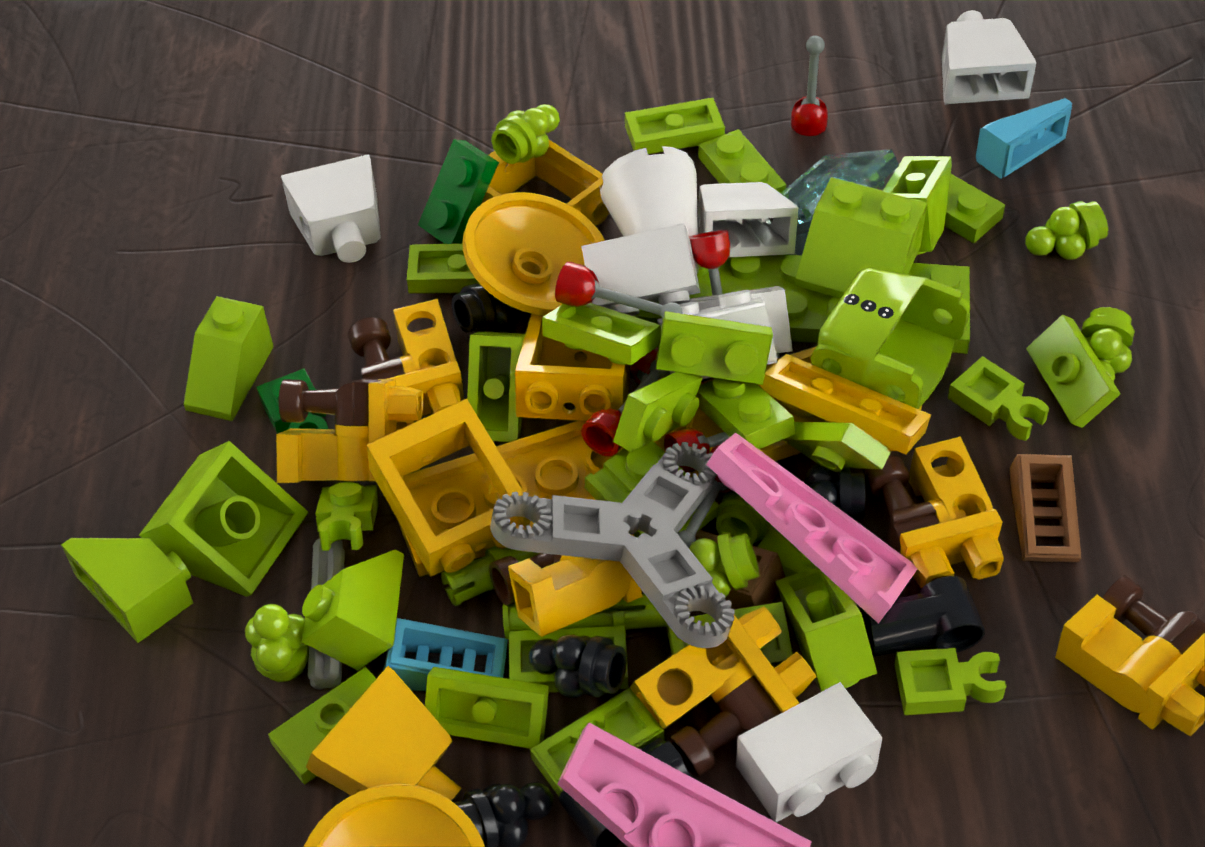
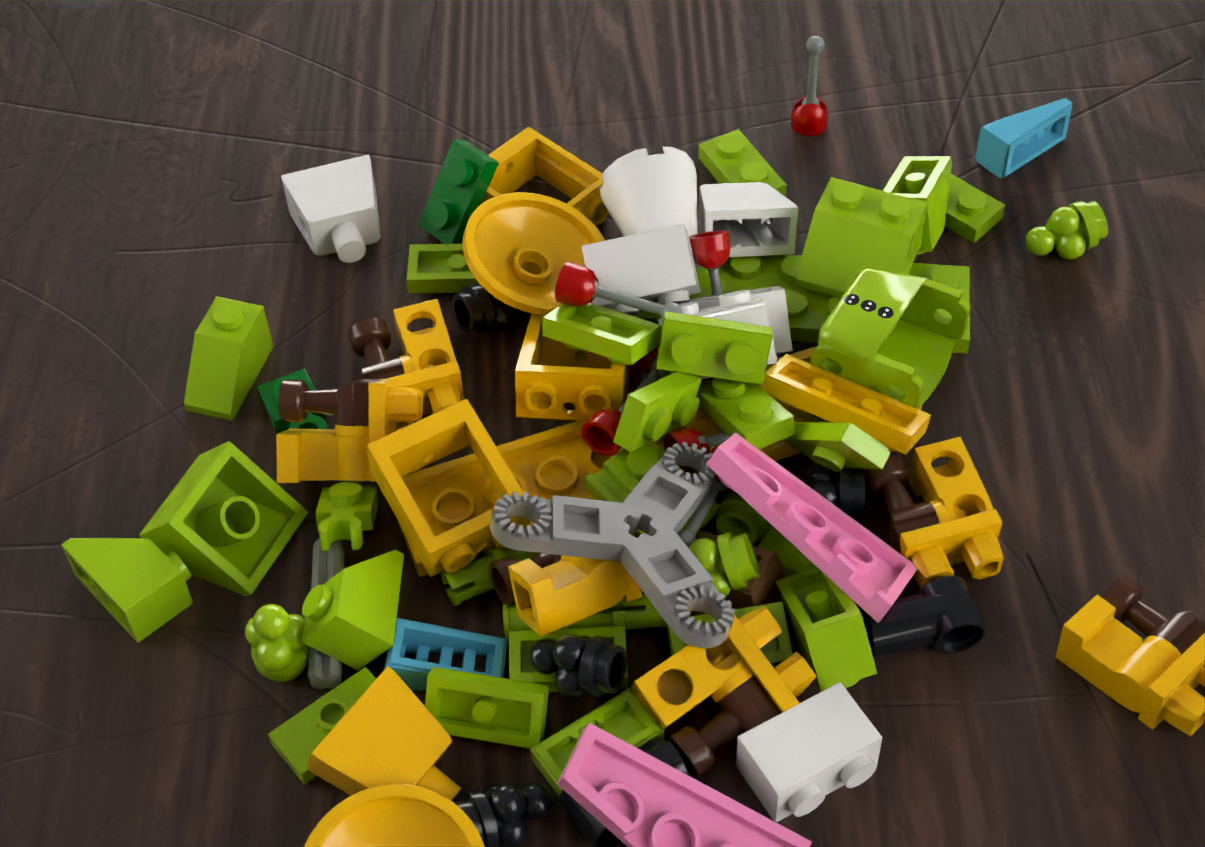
lime slope [467,332,525,442] -> none
lime piece [491,104,560,164] -> none
lime plate [625,98,725,154] -> none
clear light blue plate [781,149,899,224] -> none
lime plate [894,648,1006,715] -> none
white torso [942,10,1036,104] -> none
lime plate [948,356,1049,441] -> none
medium nougat slope [1009,454,1081,562] -> none
lime plate [1026,314,1121,428] -> none
lime piece [1081,307,1135,382] -> none

